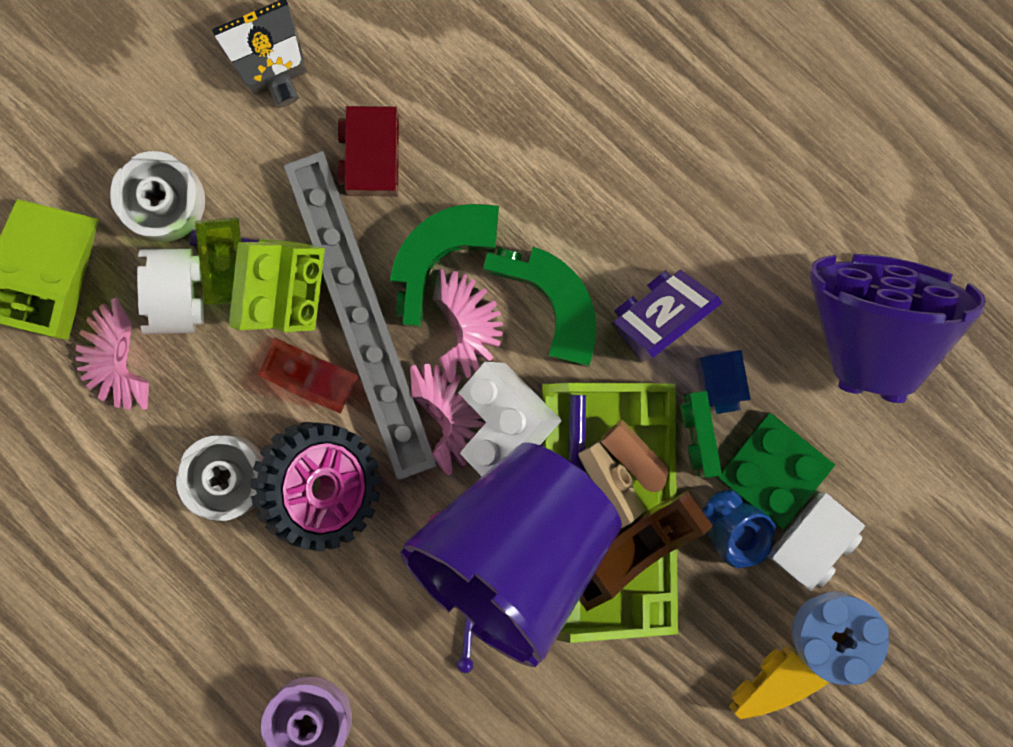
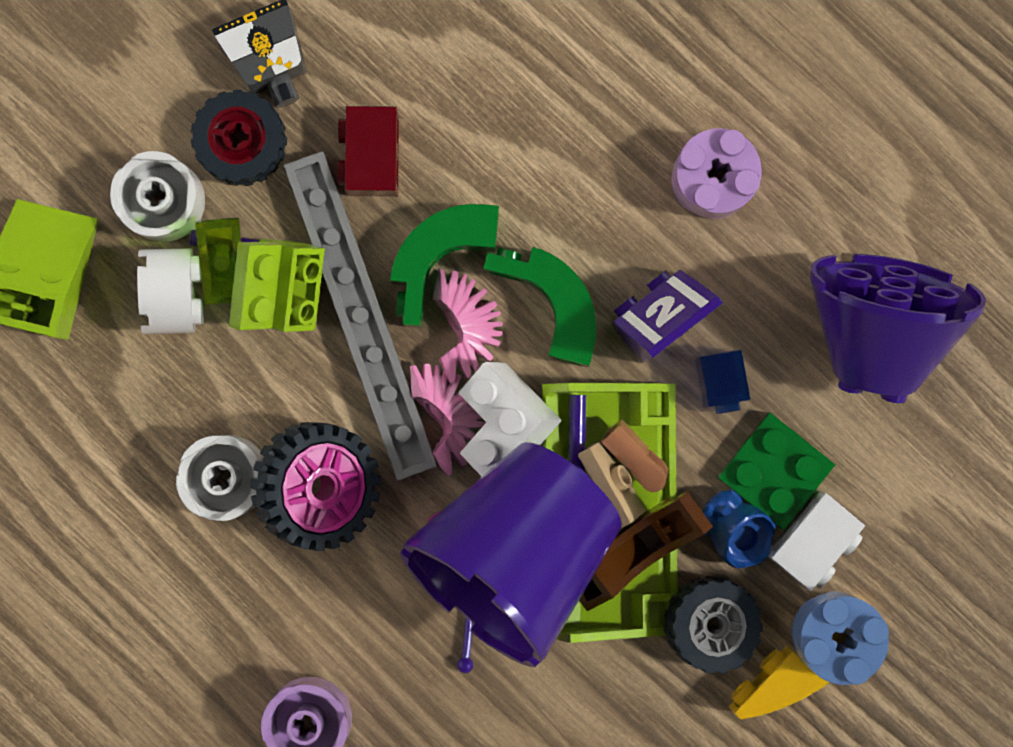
bright pink hair [75,298,149,410] -> none
clear red slope [258,338,358,414] -> none
green plate [680,391,722,478] -> none
none -> black wheel [191,90,287,186]
none -> black wheel [664,576,763,674]
none -> lavender brick [671,128,762,219]

